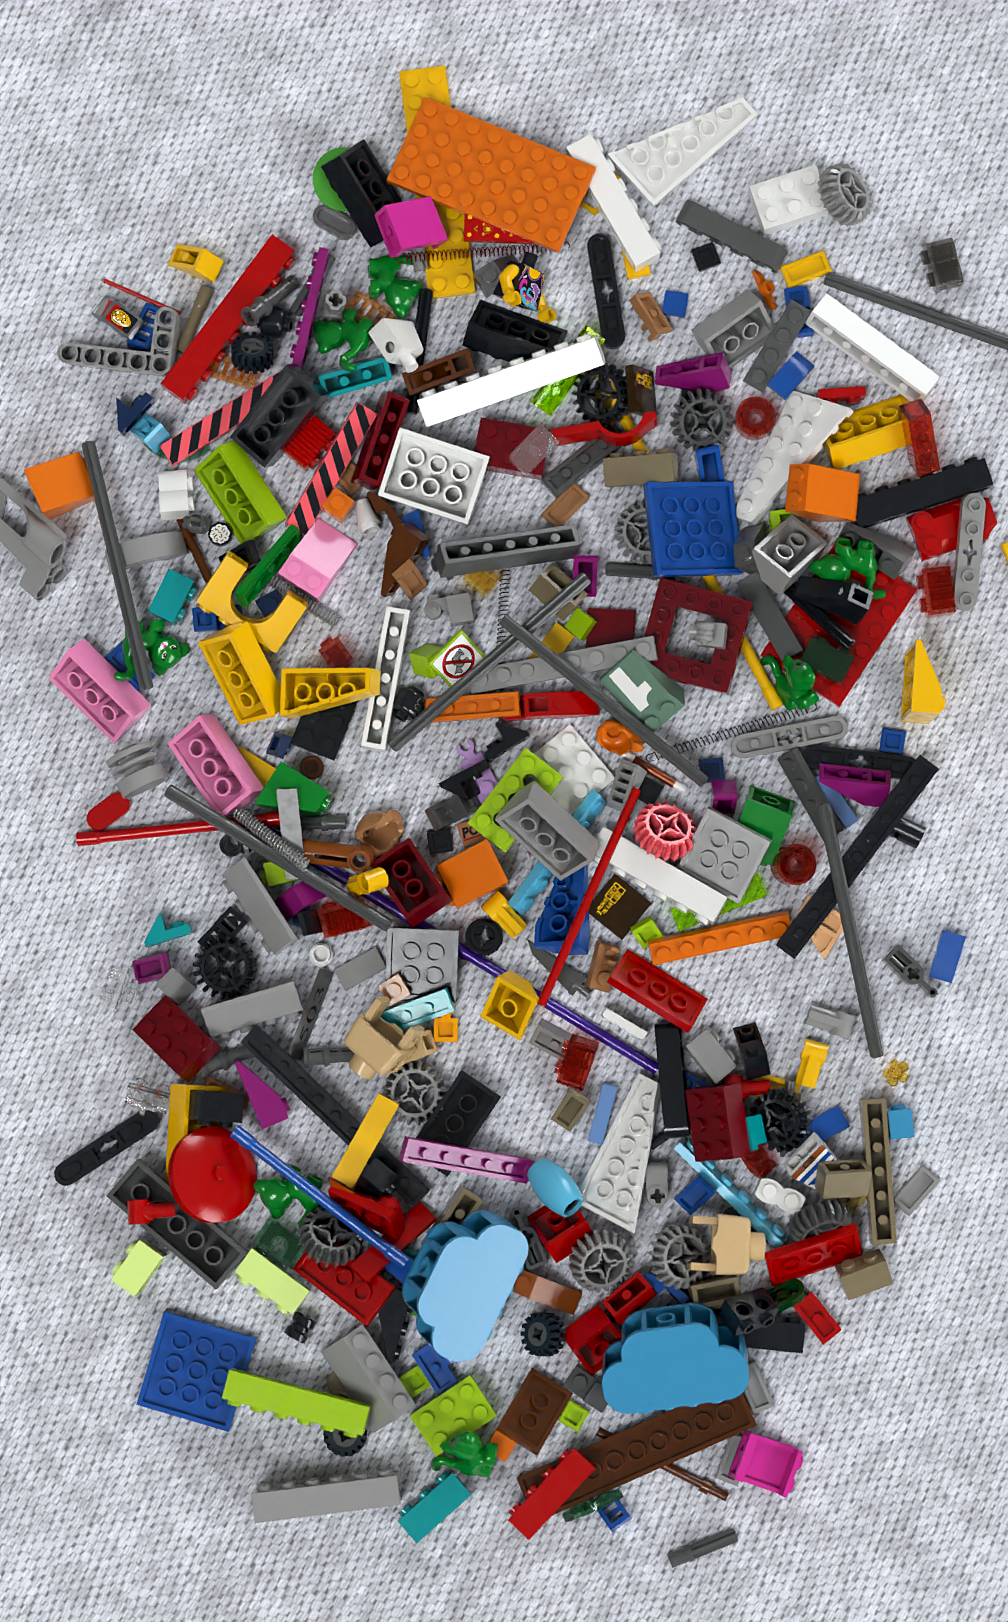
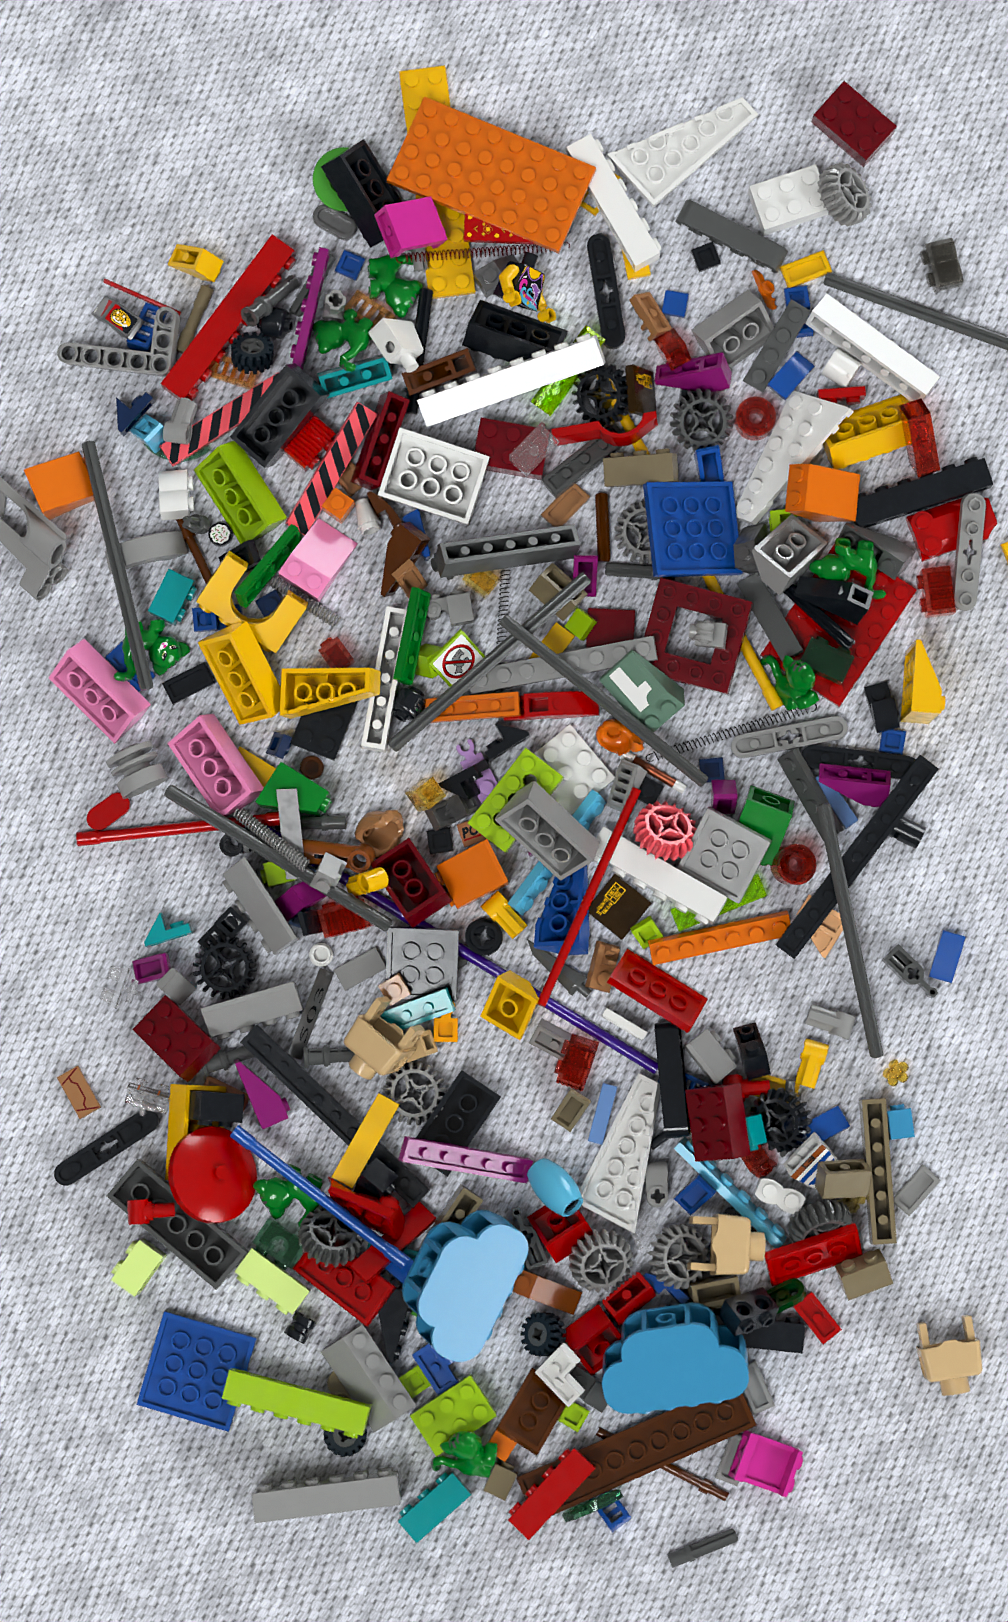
none -> medium nougat tile [57,1066,101,1119]
none -> black tile [162,662,215,705]
none -> light grey piece [163,397,197,445]
none -> light grey brick [309,852,347,894]
none -> blue tile [335,250,366,281]
none -> green tile [393,587,431,685]
none -> clear yellow brick [405,777,446,812]
none -> dark tan brick [483,1461,517,1501]
none -> white plate [535,1343,585,1407]
none -> reddish brown axle [595,493,610,562]
none -> clear red brick [653,328,692,371]
none -> dark red brick [811,81,897,168]
none -> white piece [822,348,862,388]
none -> black slope [864,681,900,733]
none -> tan piece [916,1315,983,1396]

